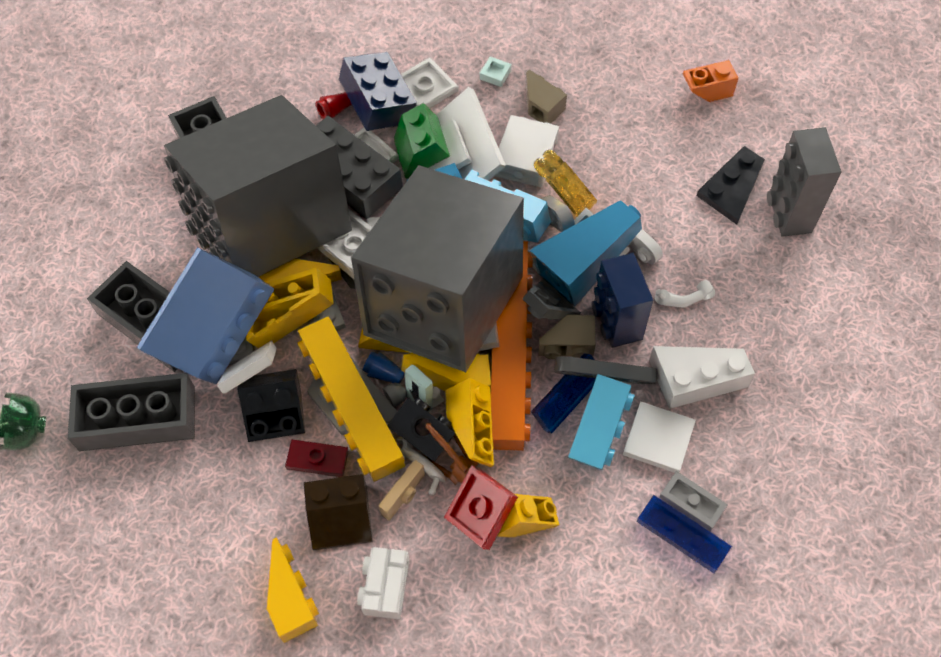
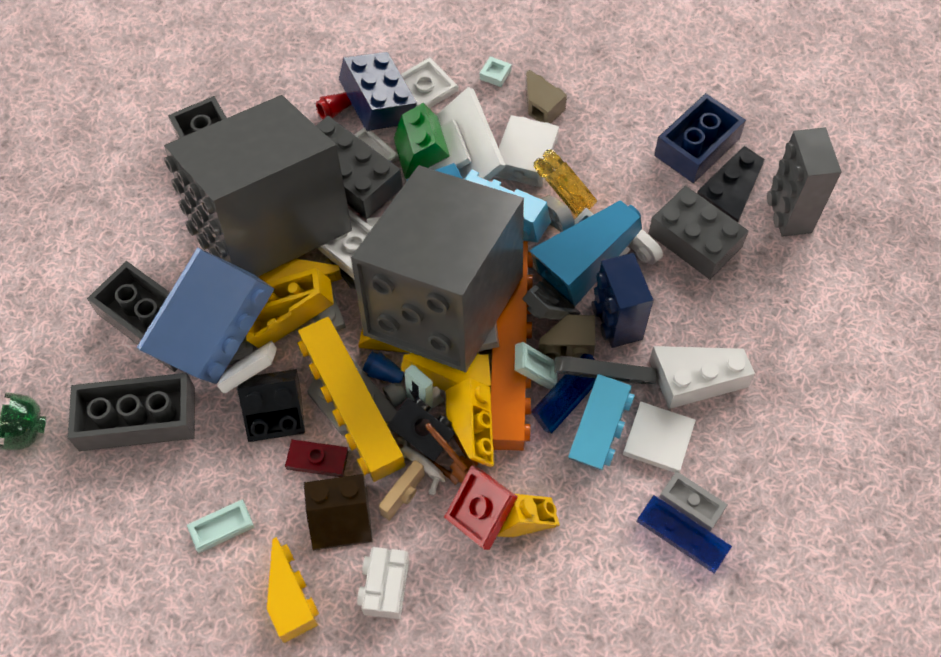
white piece [655,280,715,308] -> none
orange slope [683,60,739,102] -> none
none -> light aqua tile [187,499,255,553]
none -> light aqua tile [515,342,557,389]
none -> dark grey brick [648,185,749,280]
none -> dark blue brick [654,93,746,184]

